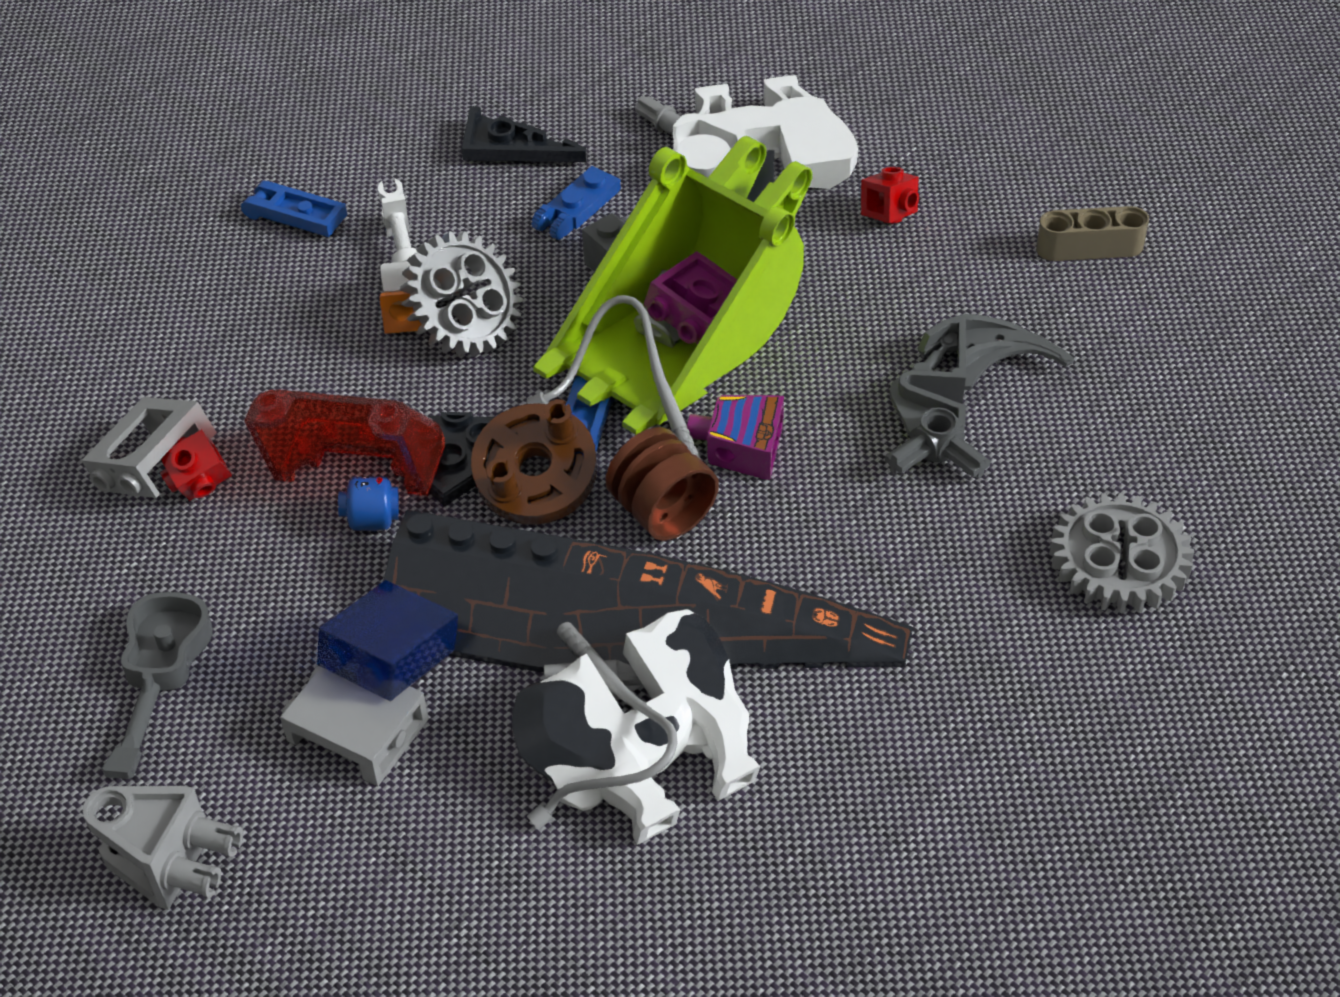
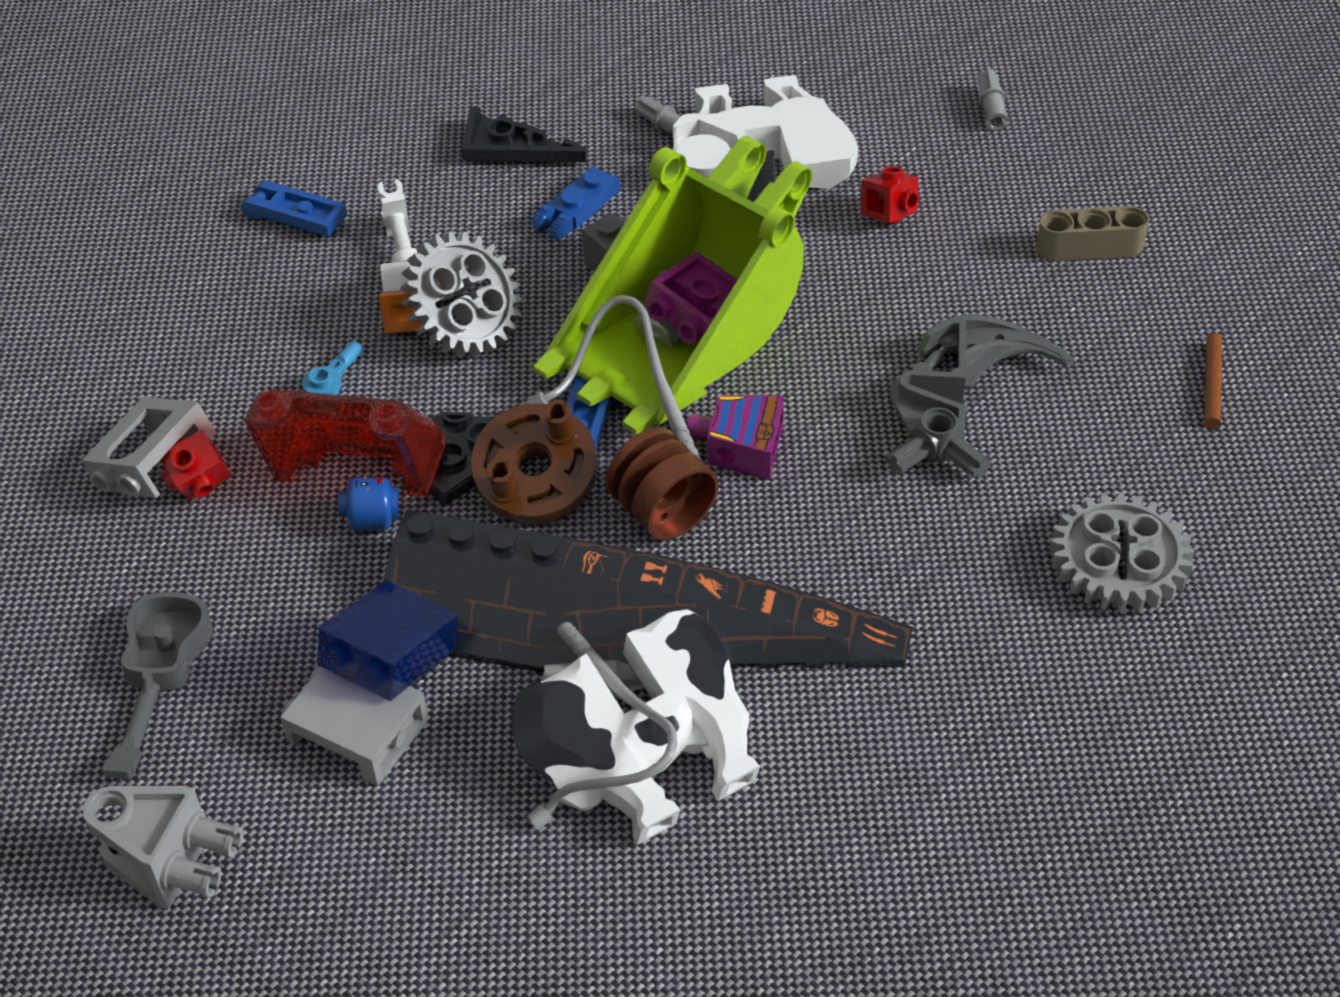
none -> dark azure plate [302,341,363,403]
none -> light grey axle [977,68,1009,130]
none -> dark orange bar [1204,333,1222,429]

